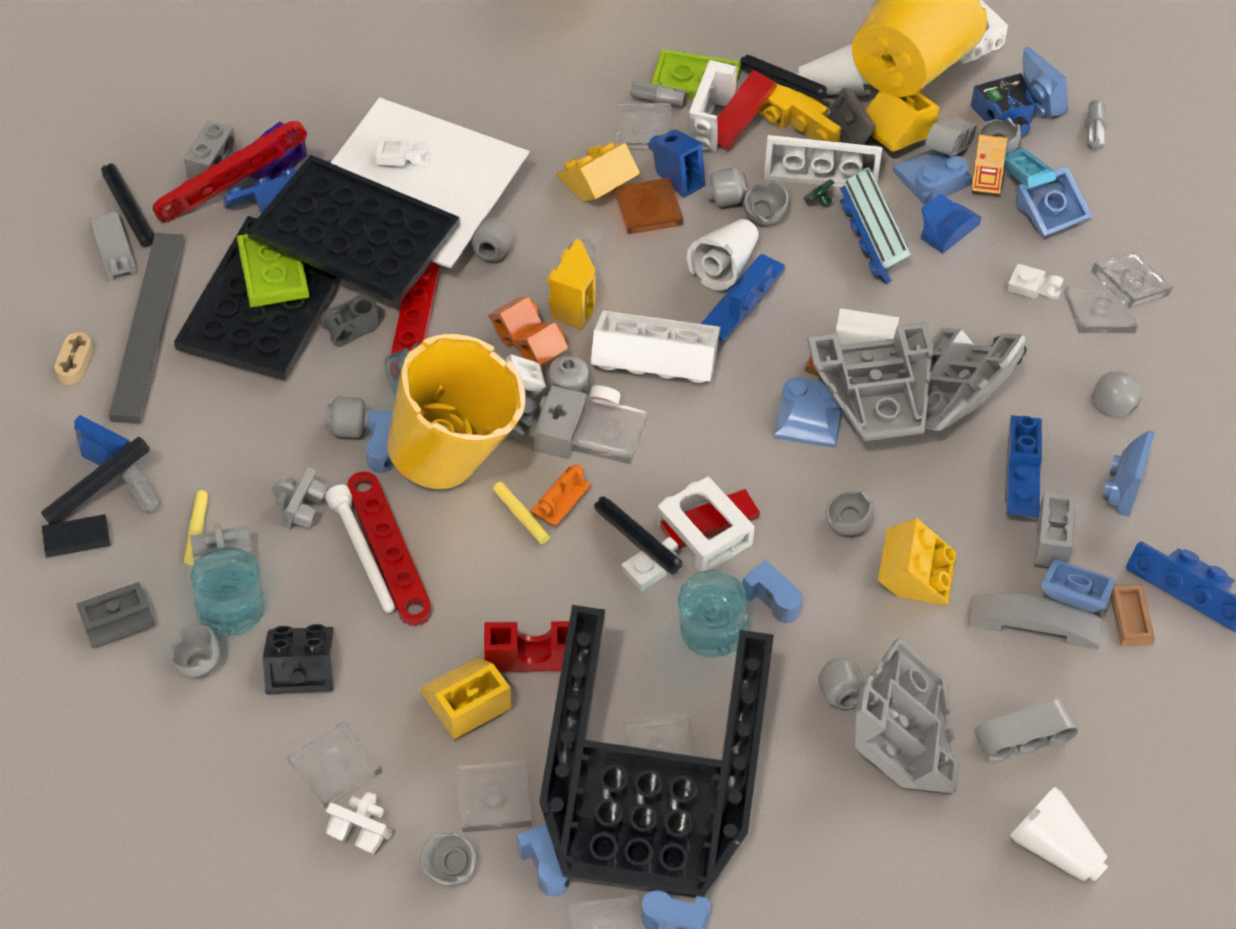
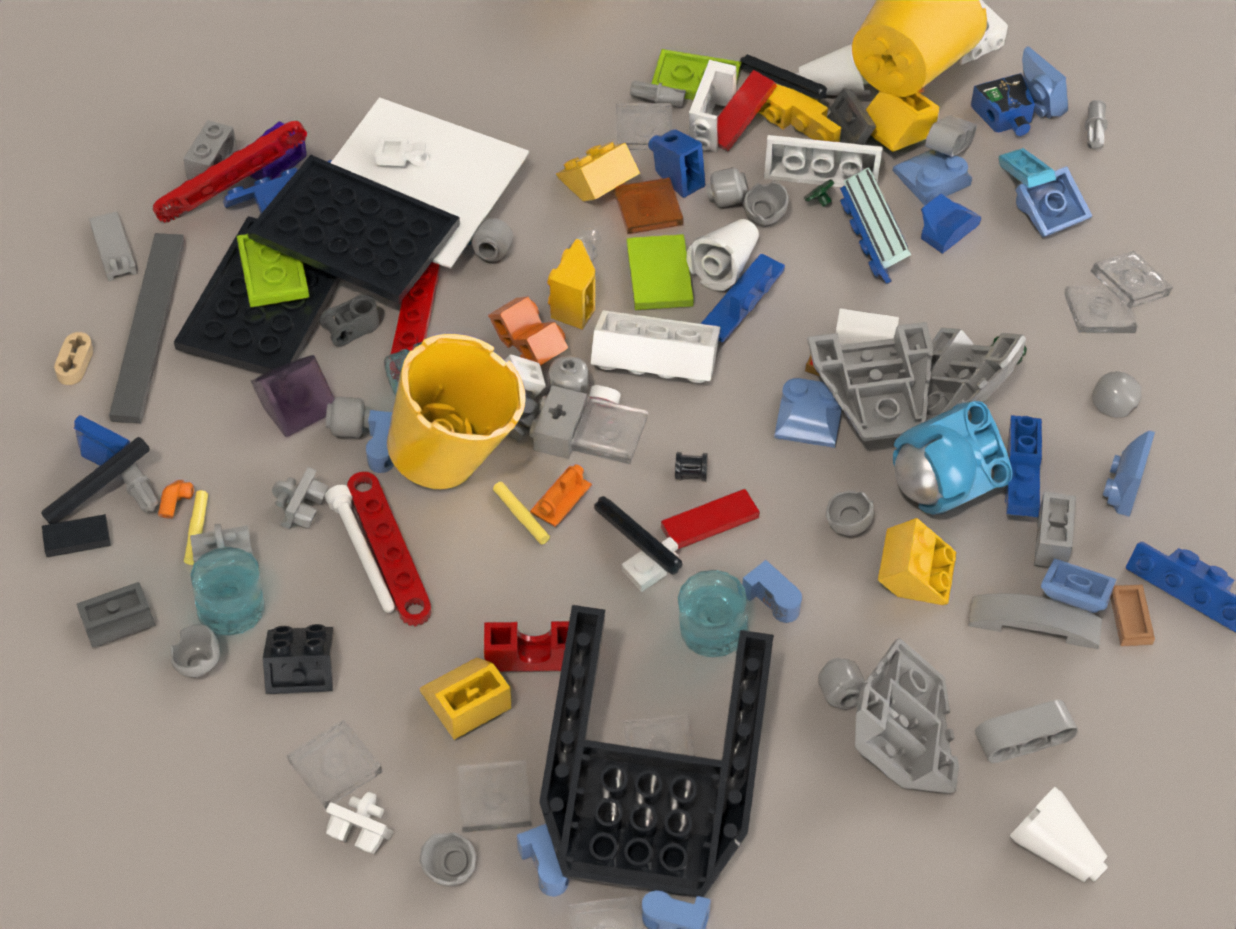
black axle [101,163,154,247] -> none
white panel [657,476,755,575] -> none
tile [971,135,1008,196] -> none
light grey hair [978,118,1021,154] -> none
white plate [1007,264,1063,300] -> none
none -> orange arm [158,480,194,519]
none -> clear purple slope [251,355,335,437]
none -> lime tile [626,234,694,310]
none -> black bush [675,452,708,481]
none -> dark azure piece [893,401,1013,515]

